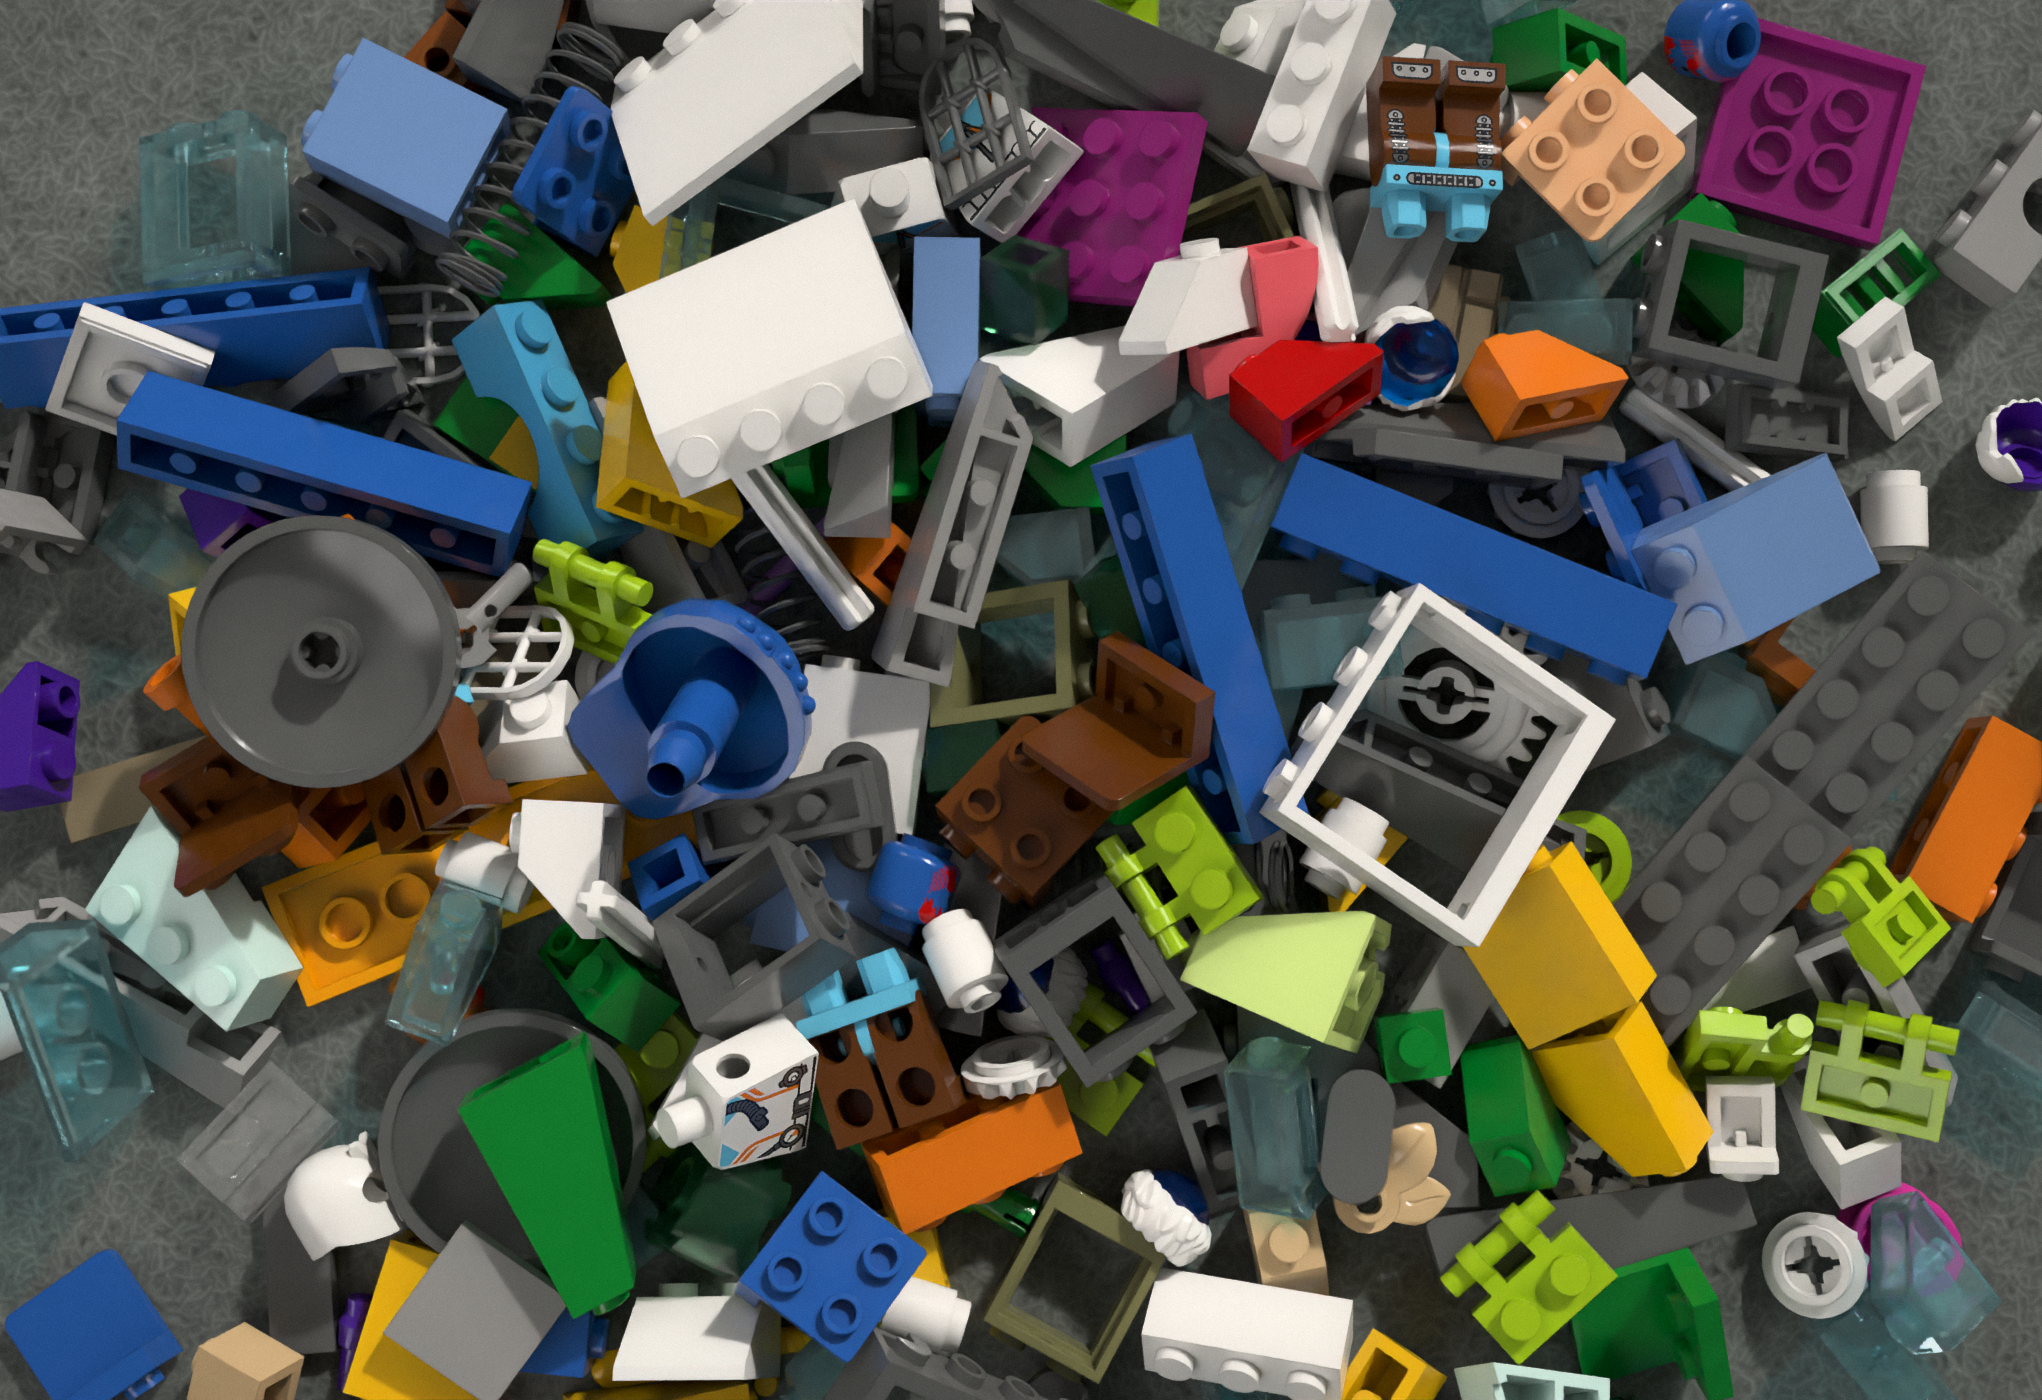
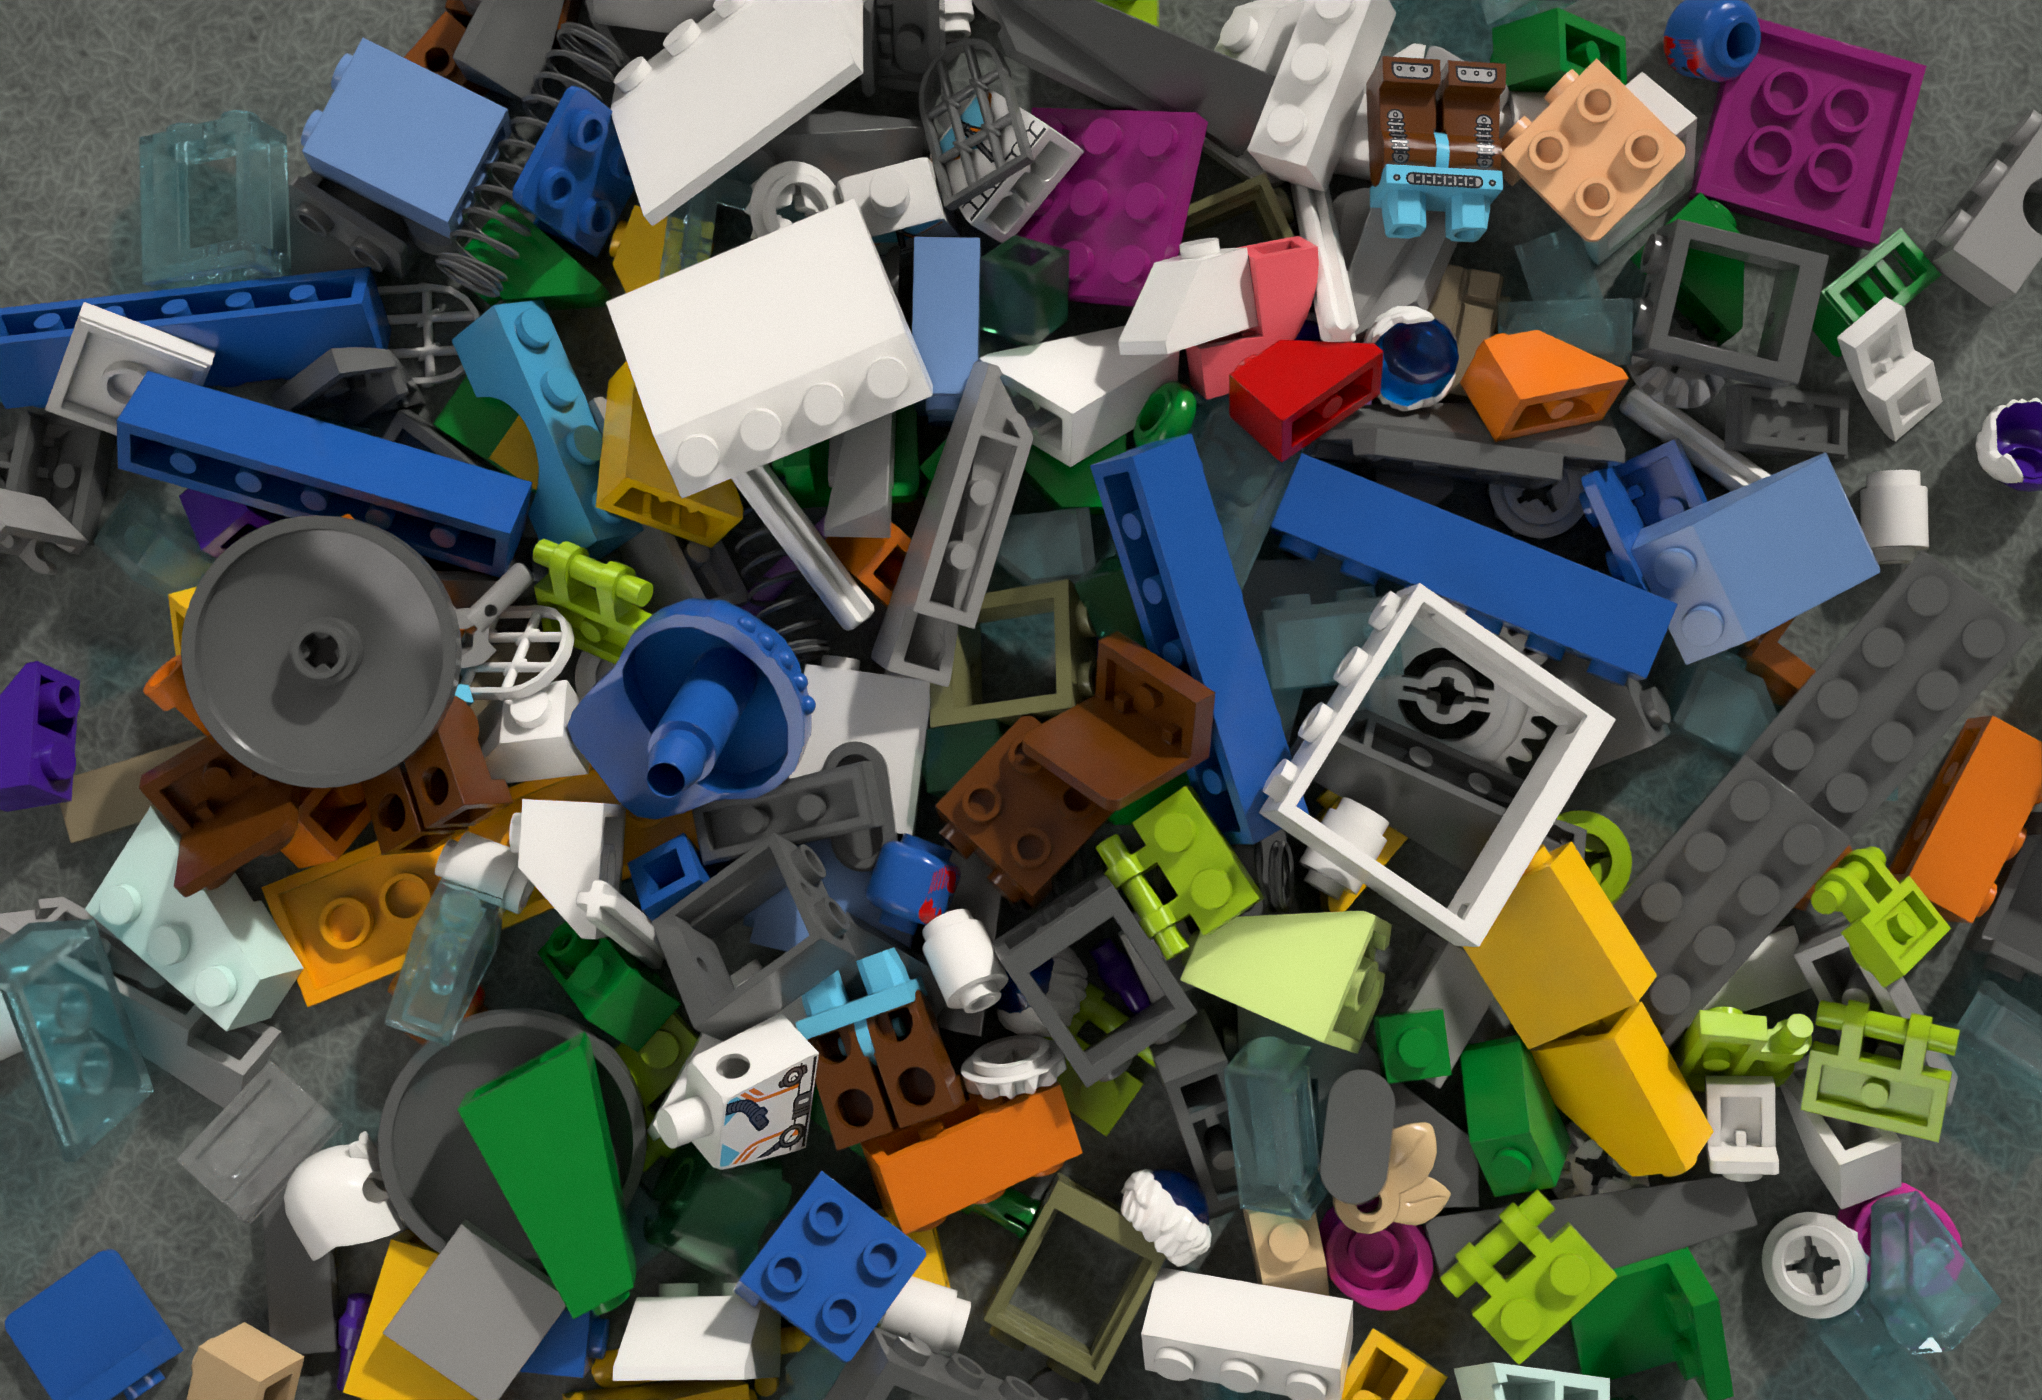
none -> white gear [744,161,841,240]
none -> green piece [1134,381,1197,447]
none -> dark pink piece [1319,1197,1433,1311]

